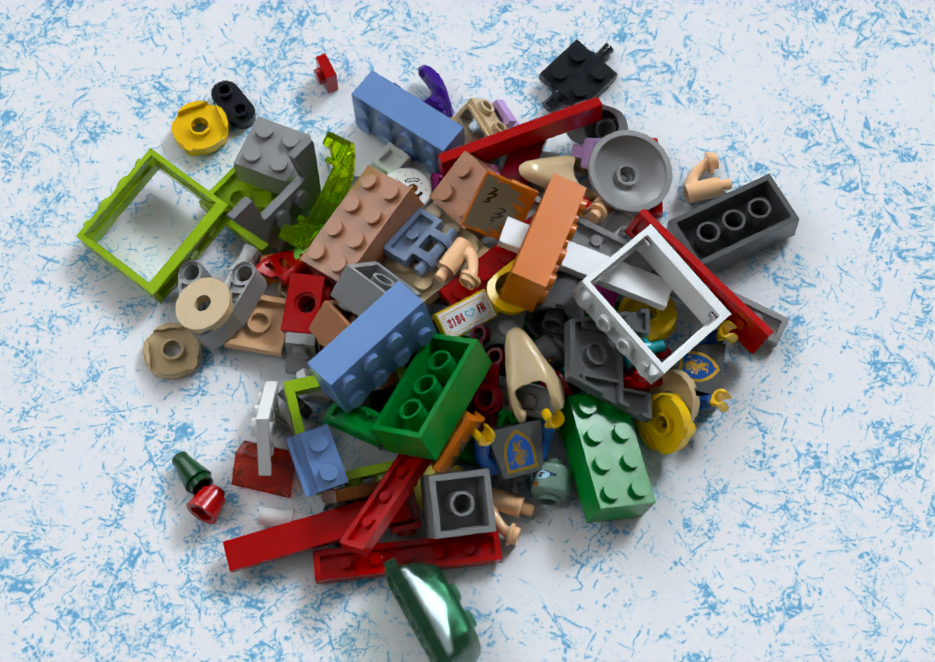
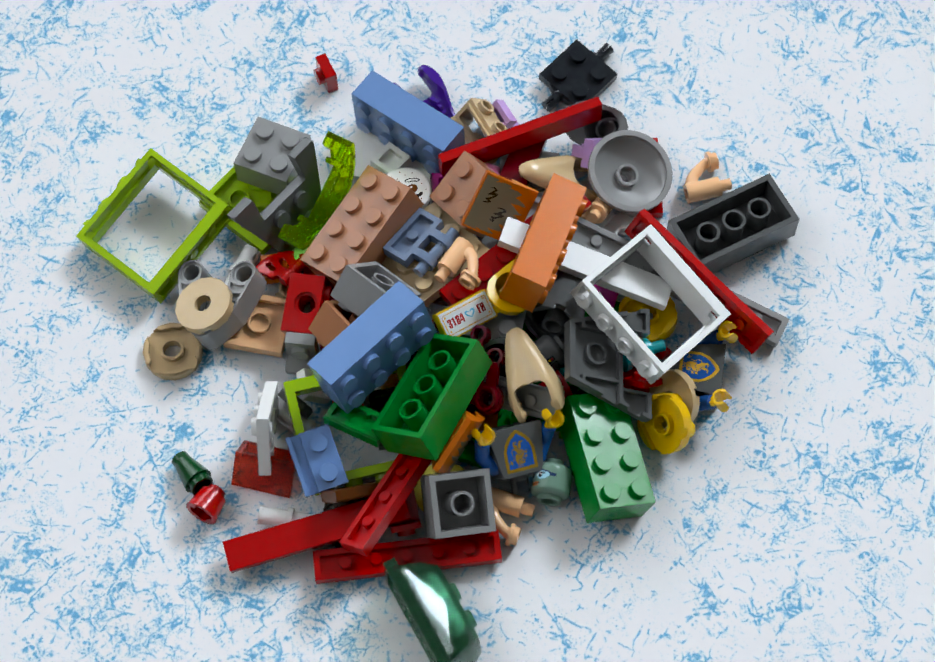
yellow plate [171,100,229,157] -> none
black plate [211,80,256,129] -> none

